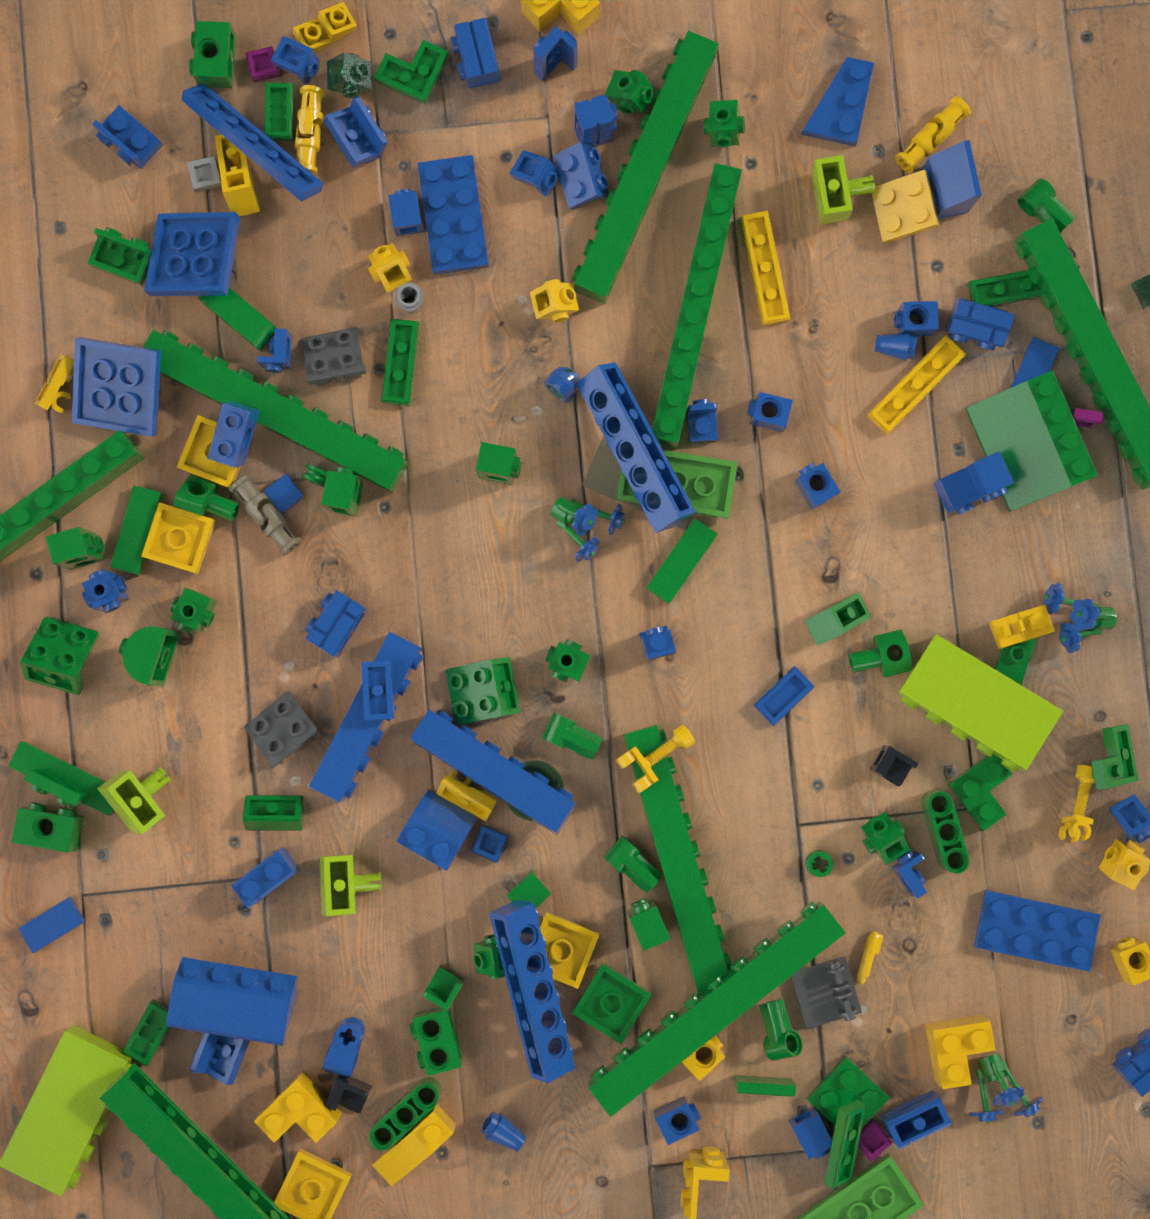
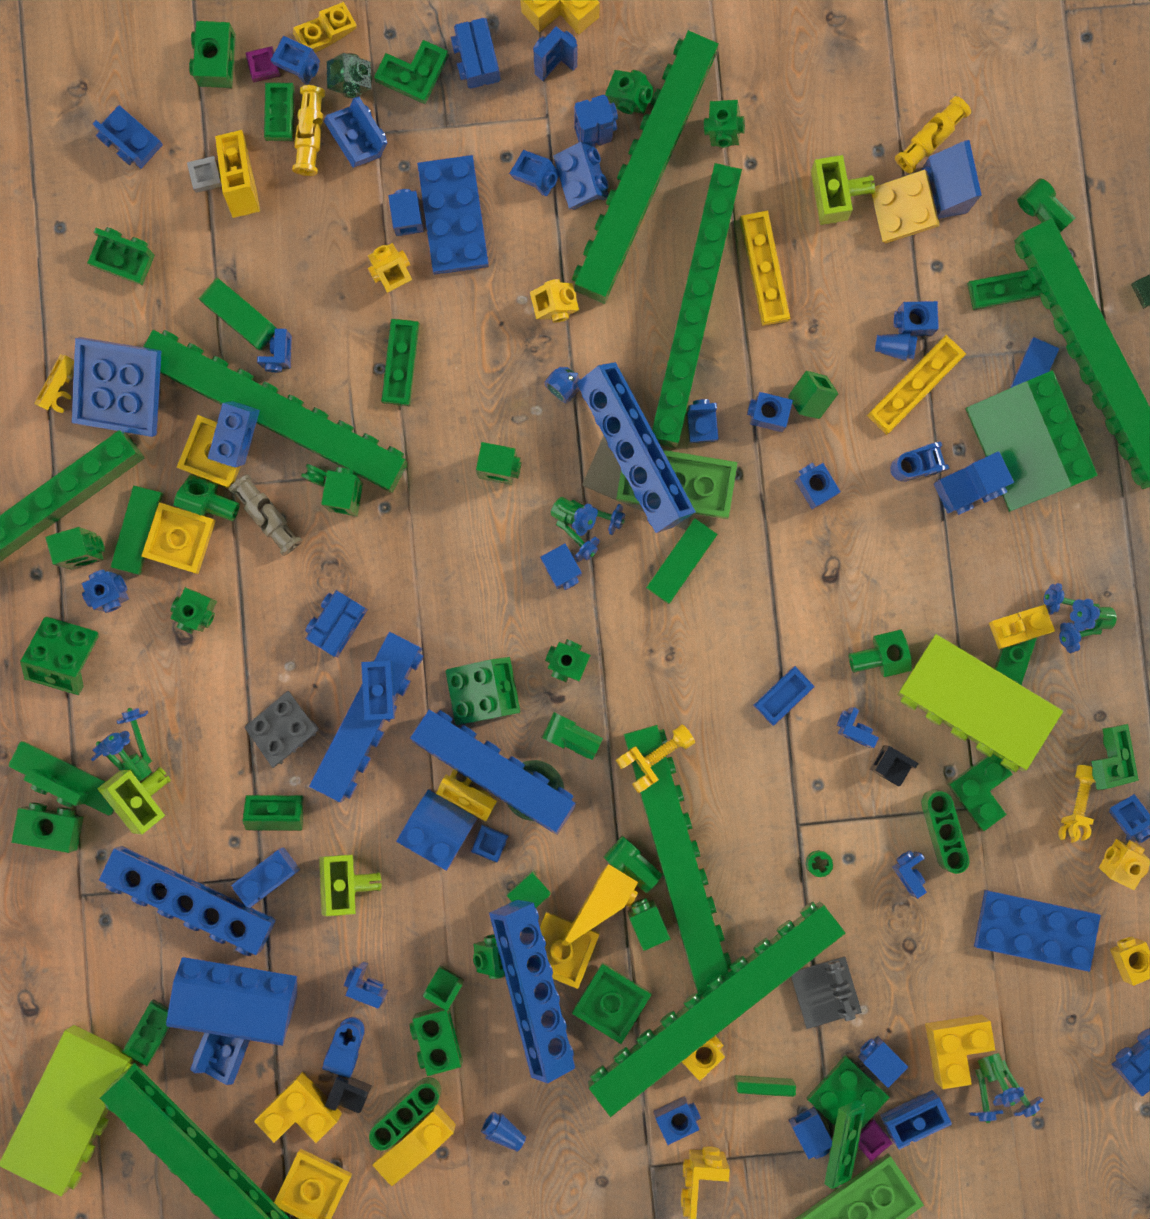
blue tile [18,897,86,953] -> none
green brick [119,626,181,687] -> none
blue plate [145,212,240,296] -> none
blue plate [181,83,323,202] -> none
blue tile [264,474,305,514] -> none
dark grey hinge [302,327,366,386] -> none
light grey cone [395,283,424,314] -> none
blue brick [639,626,676,660] -> none
green piece [759,999,803,1061] -> none
blue wing [801,57,874,146] -> none
green slope [805,592,872,646] -> none
yellow piece [857,931,883,985] -> none
green brick [861,812,910,865] -> none
blue brick [945,297,1015,351] -> none
magenta tile [1071,408,1103,428] -> none
none -> plant [91,708,152,781]
none -> blue brick [99,846,277,956]
none -> blue bracket [344,961,389,1009]
none -> blue brick [540,543,582,590]
none -> yellow slope [561,864,638,946]
none -> green panel [788,370,839,419]
none -> blue bracket [837,707,879,748]
none -> blue brick [858,1036,908,1088]
none -> blue piece [890,442,950,482]

